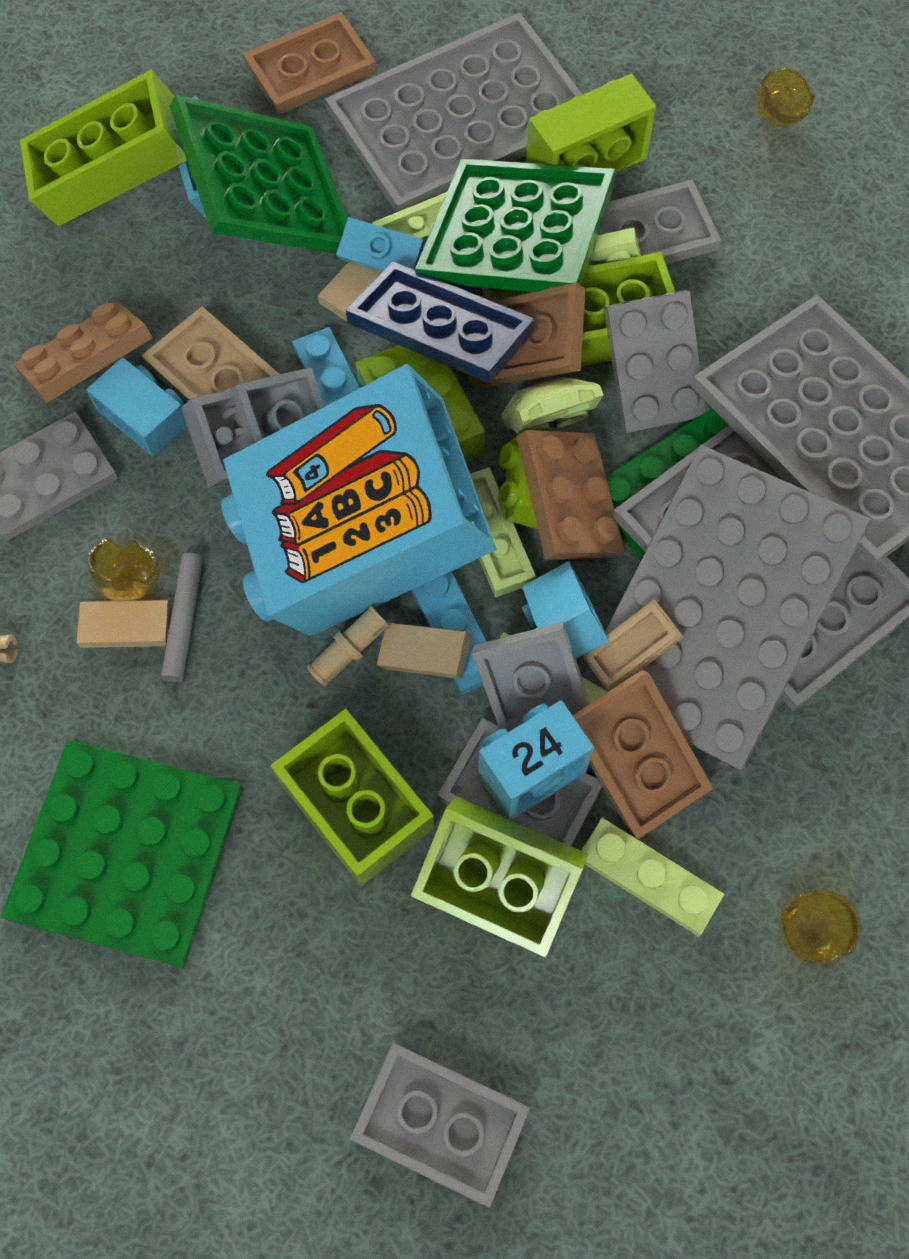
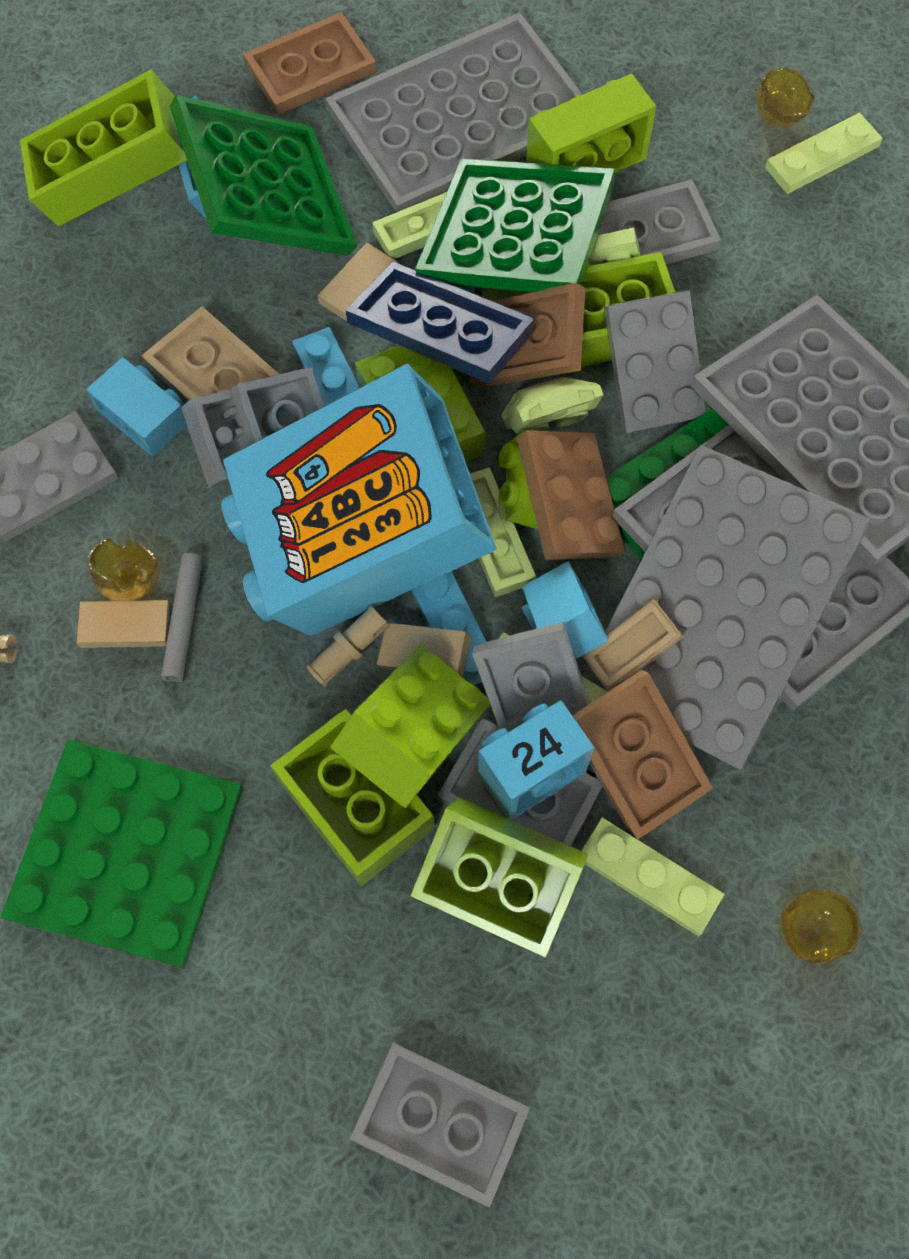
medium nougat plate [14,301,153,404] -> none
medium azure plate [336,217,425,272] -> none
none -> lime brick [330,644,490,808]
none -> yellowish green plate [765,112,883,194]

